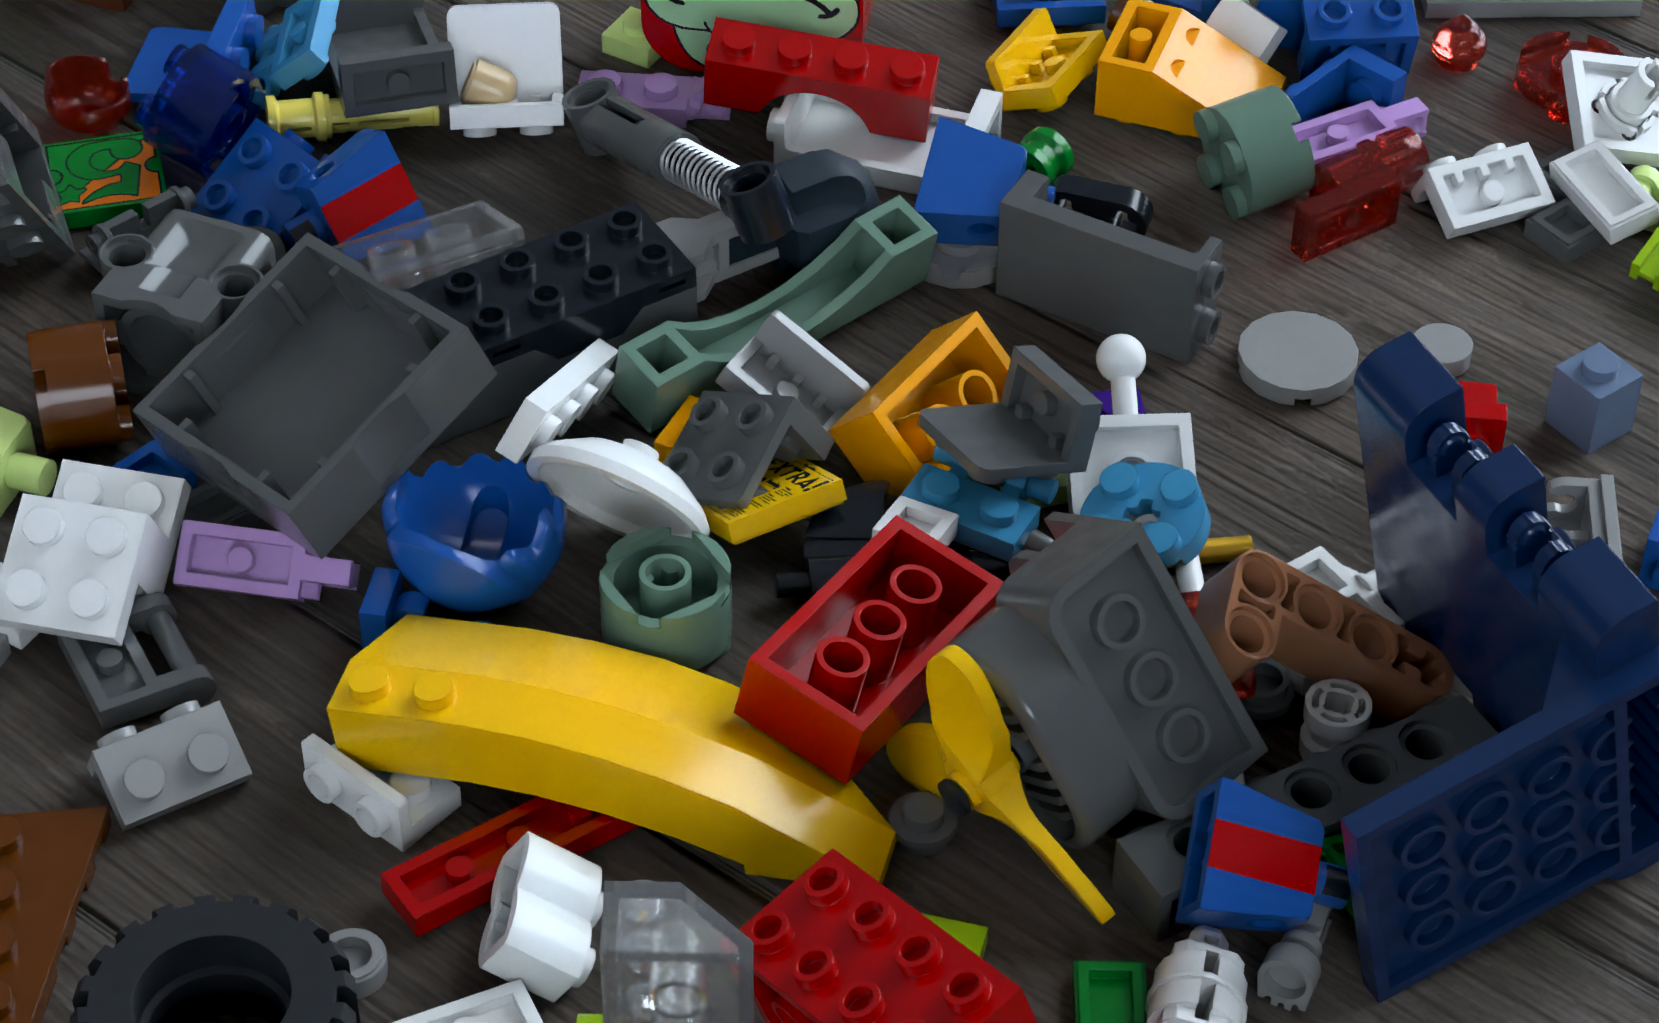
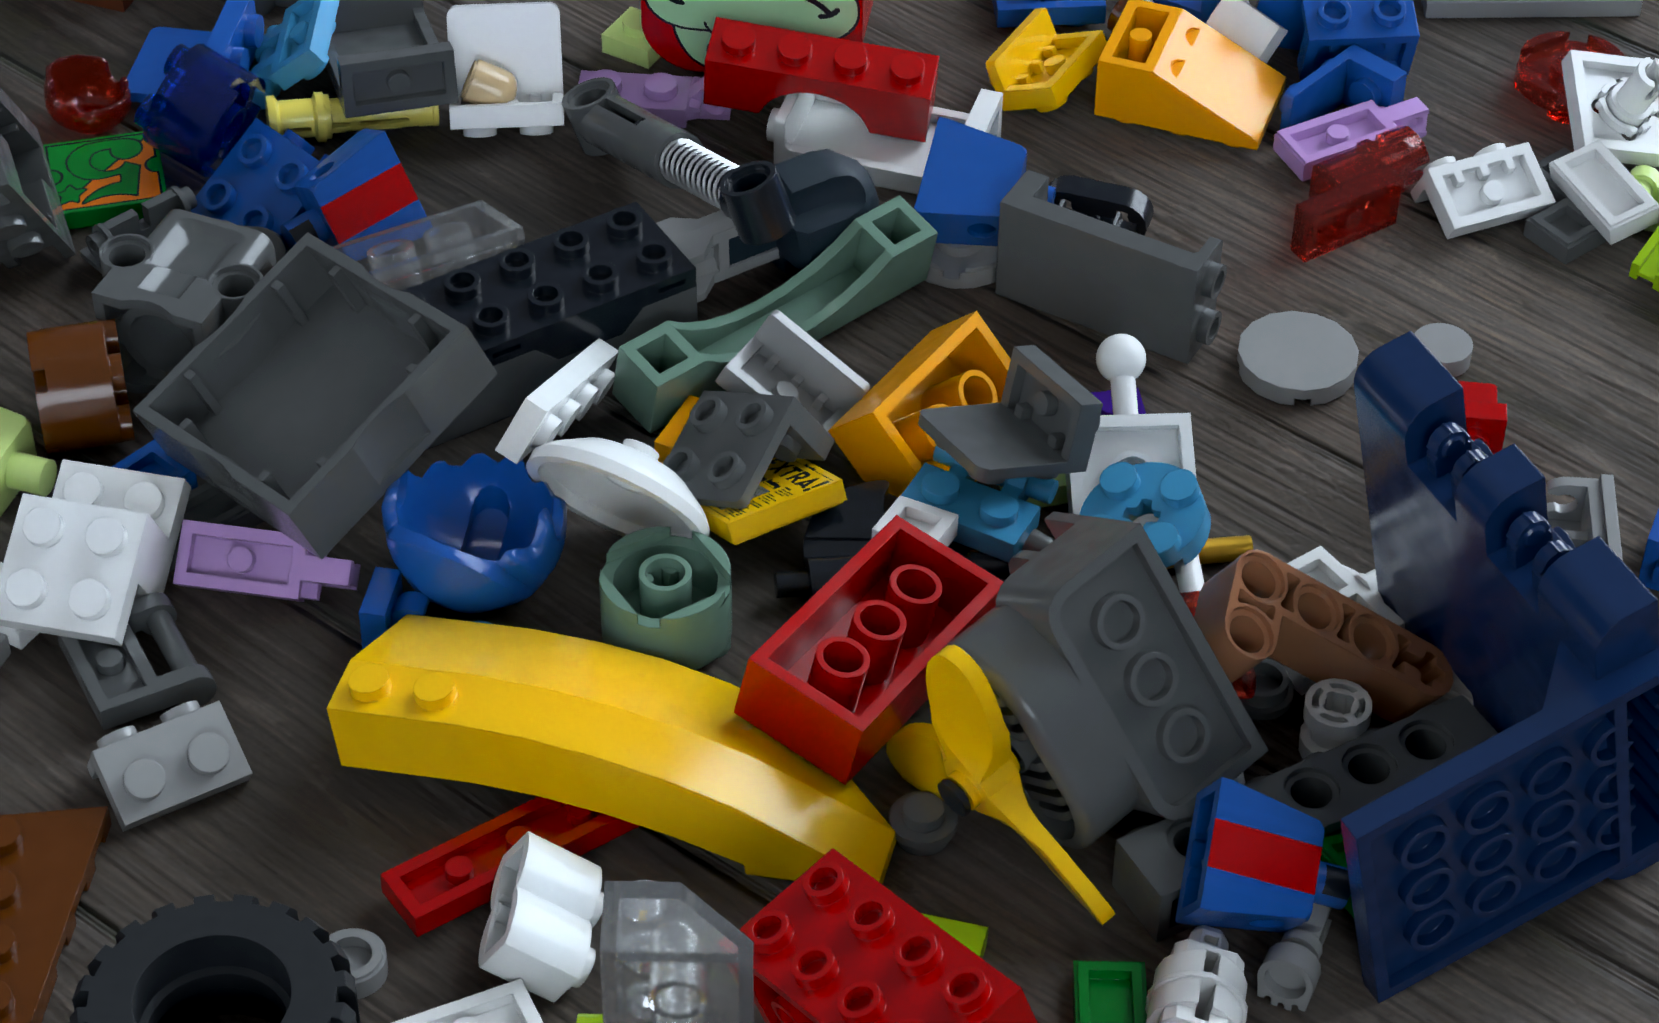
white bracket [301,733,462,852] -> none
green wheel [1019,127,1074,186] -> none
sand green brick [1193,85,1315,220] -> none
clear red plate [1431,14,1487,72] -> none
sand blue brick [1544,342,1644,454] -> none

